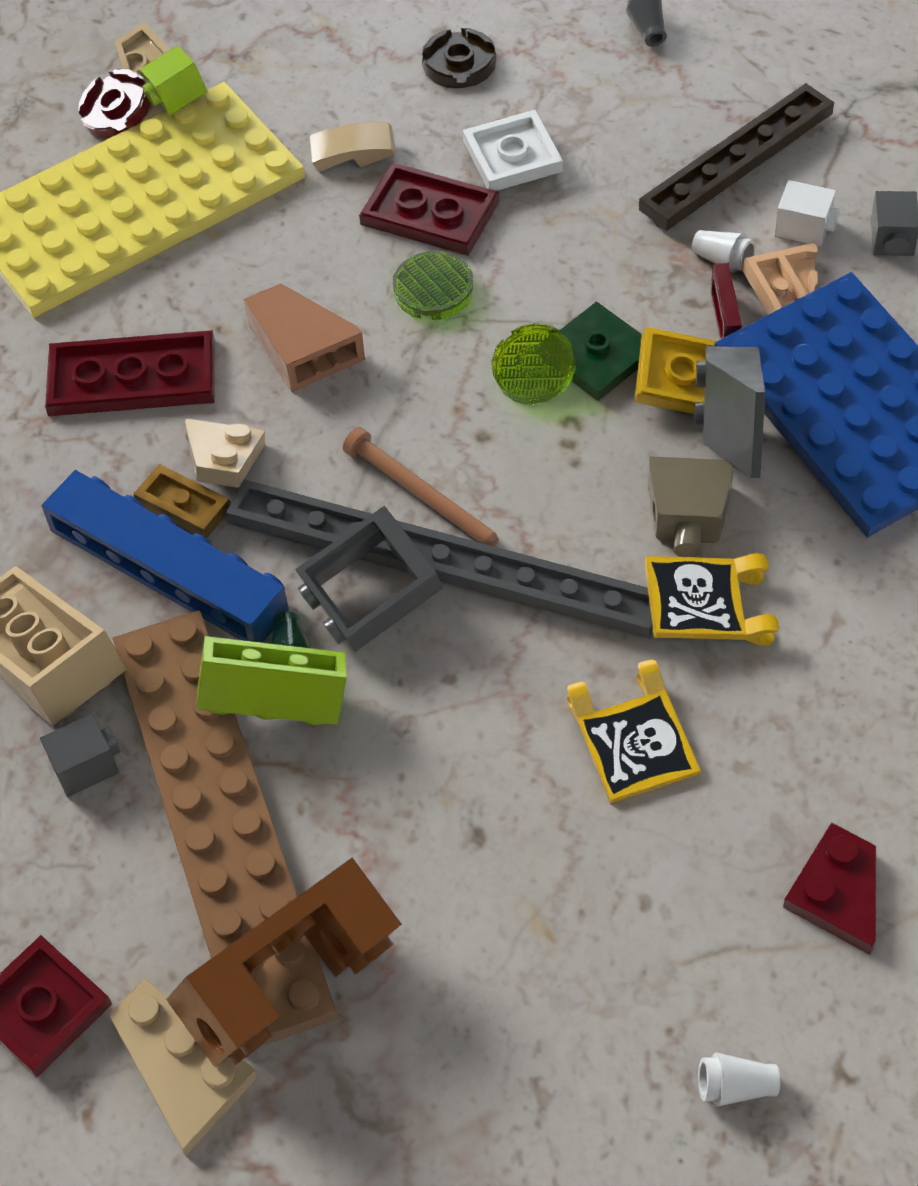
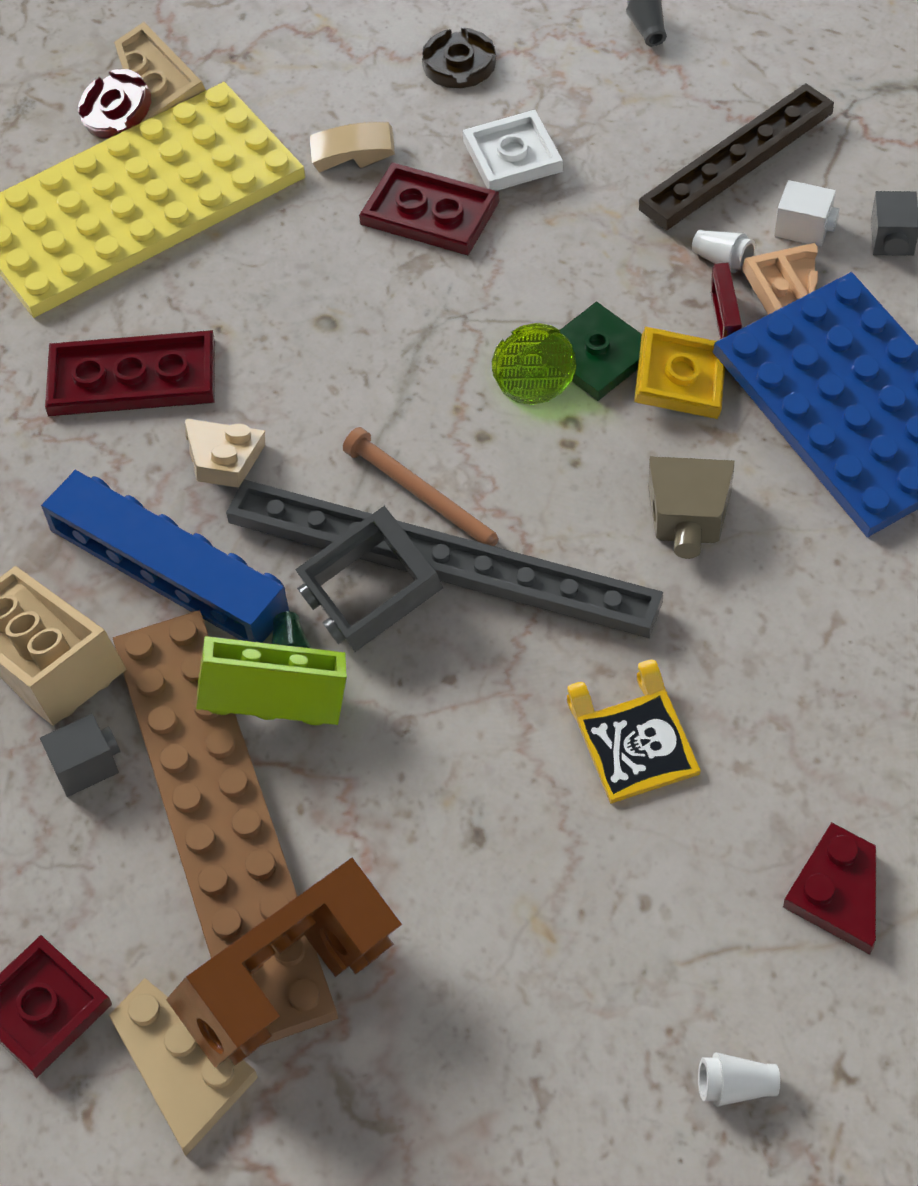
pearl gold plate [133,464,230,539] -> none
lime brick [140,45,208,115] -> none
nougat slope [244,283,365,392] -> none
tile [393,251,473,320] -> none
flag [644,553,779,646] -> none
dark grey slope [694,346,765,478] -> none

